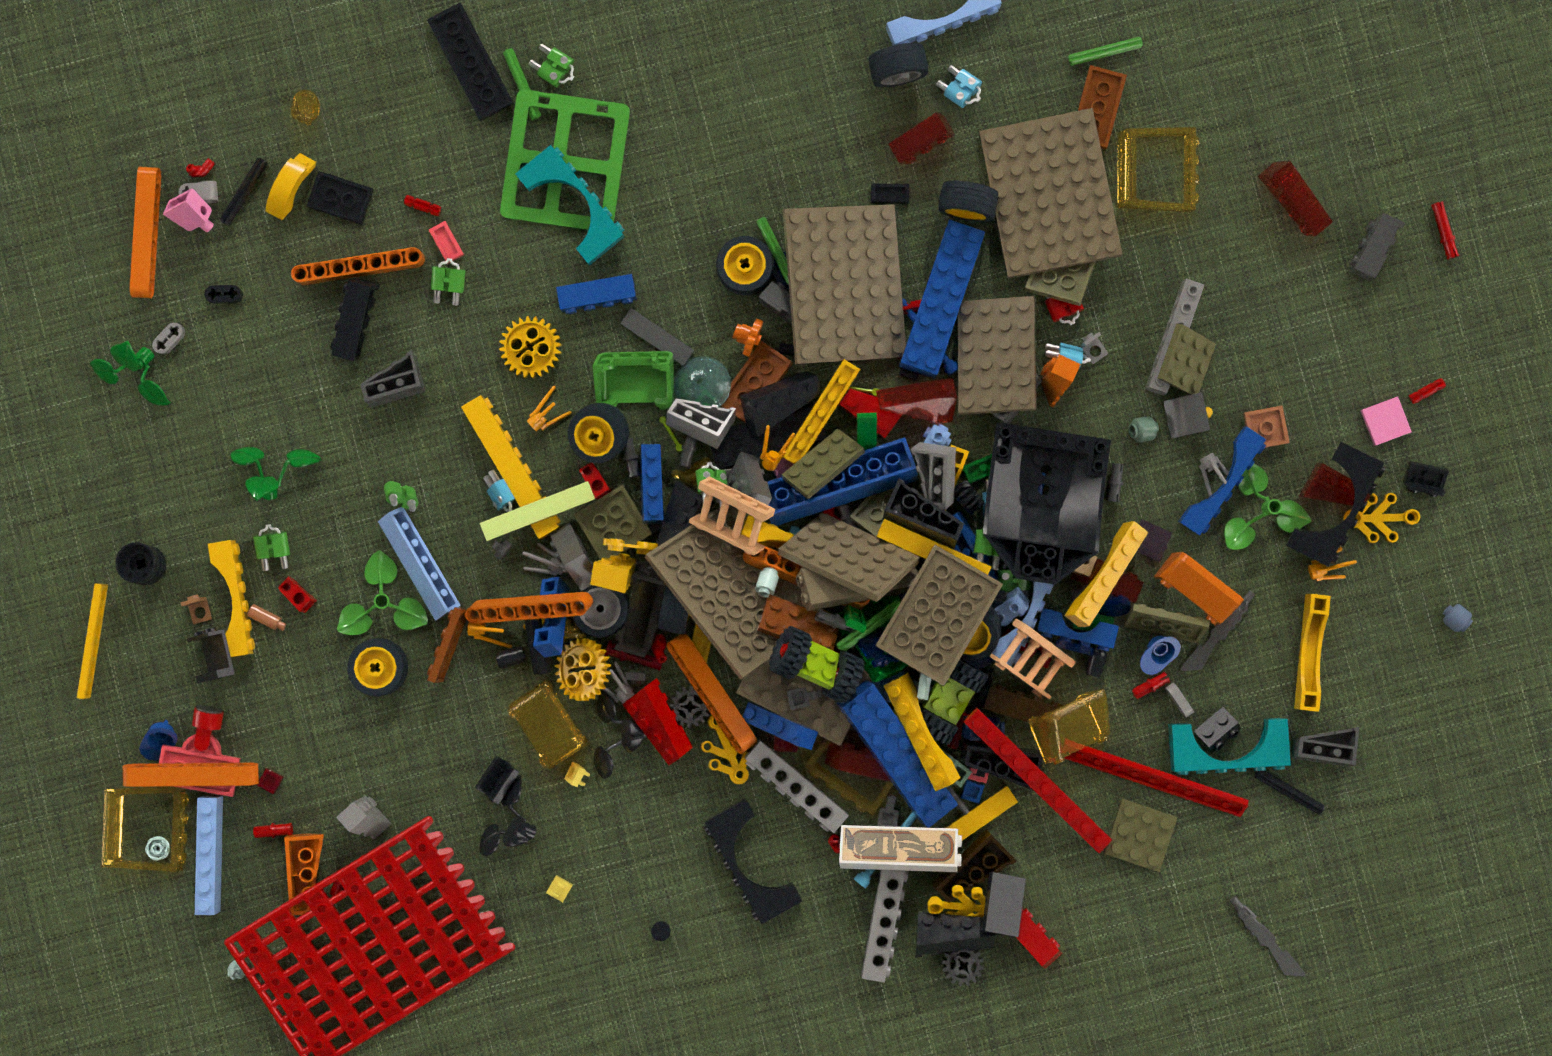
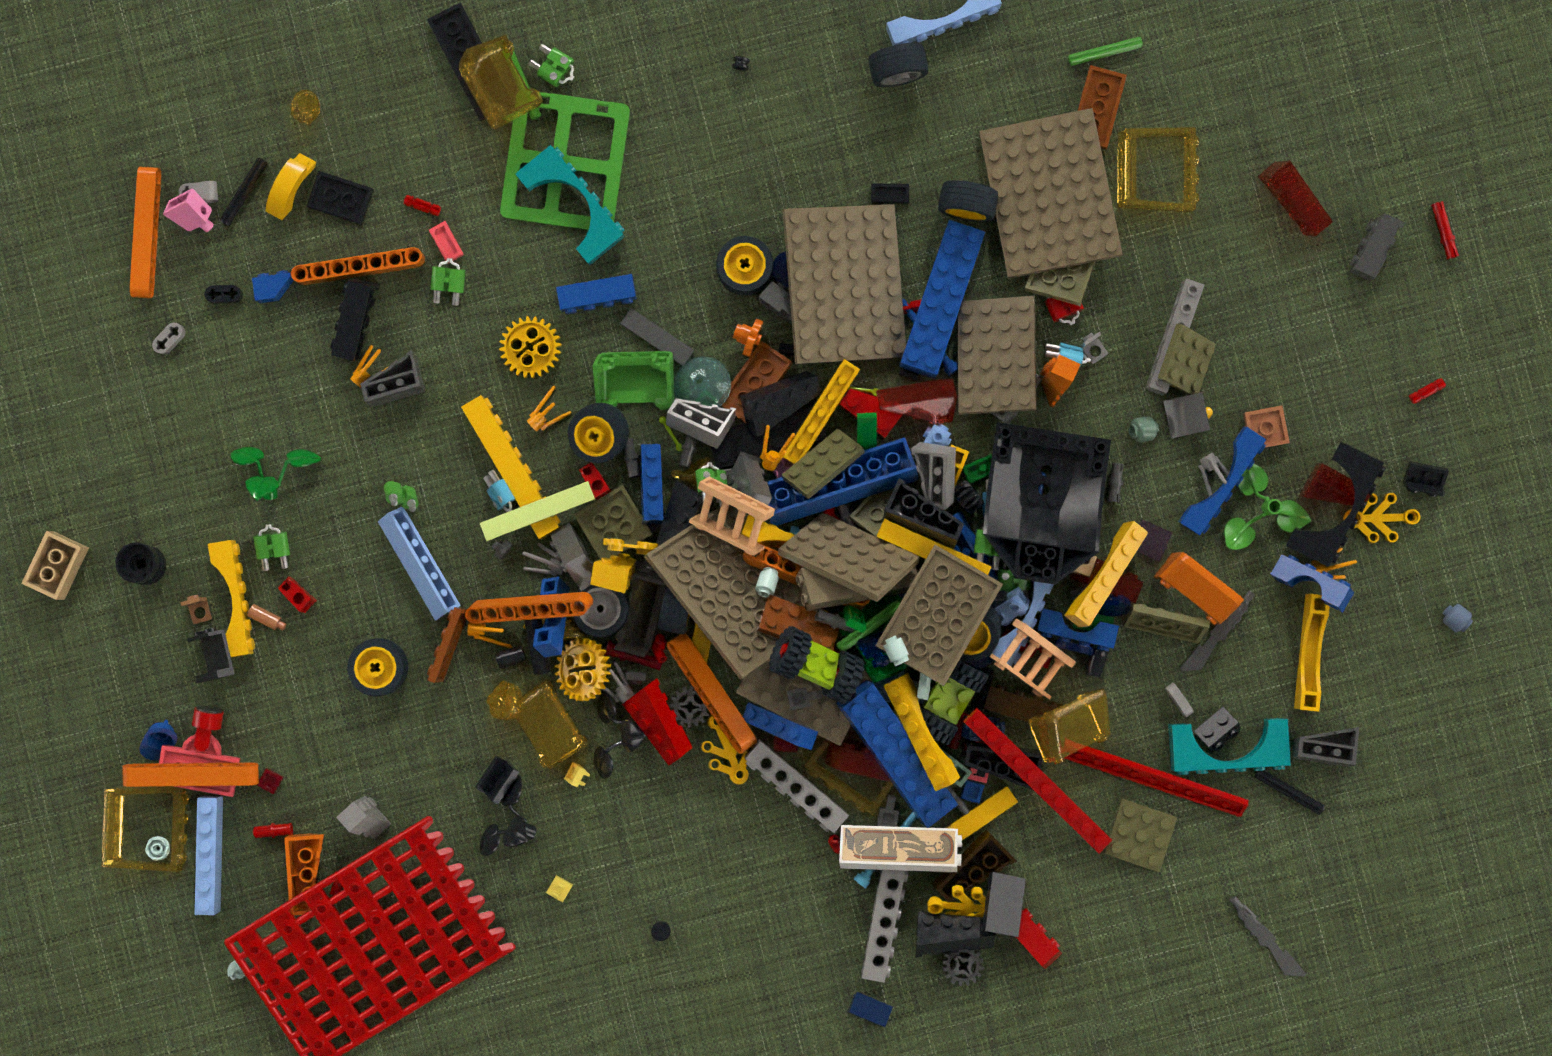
yellow tile [77,583,108,699] -> none
green plant [90,341,171,406] -> none
red arm [186,158,215,177] -> none
bright green plant [337,550,428,635] -> none
black arch [704,798,802,924] -> none
bright green axle [757,217,789,285] -> none
clear red wedge [888,112,955,165] -> none
medium azure piece [936,65,982,108] -> none
red axle [1132,672,1170,699] -> none
blue piece [1140,636,1181,675] -> none
bright pink tile [1360,397,1412,446] -> none
none -> tan brick [21,531,89,600]
none -> blue slope [252,270,294,303]
none -> light orange plant [350,345,388,388]
none -> clear yellow windscreen [459,35,543,129]
none -> clear yellow plate [487,681,522,721]
none -> black bush [732,56,750,71]
none -> dark blue hinge [847,992,893,1027]
none -> light aqua brick [883,635,909,666]
none -> arch [1271,555,1354,613]

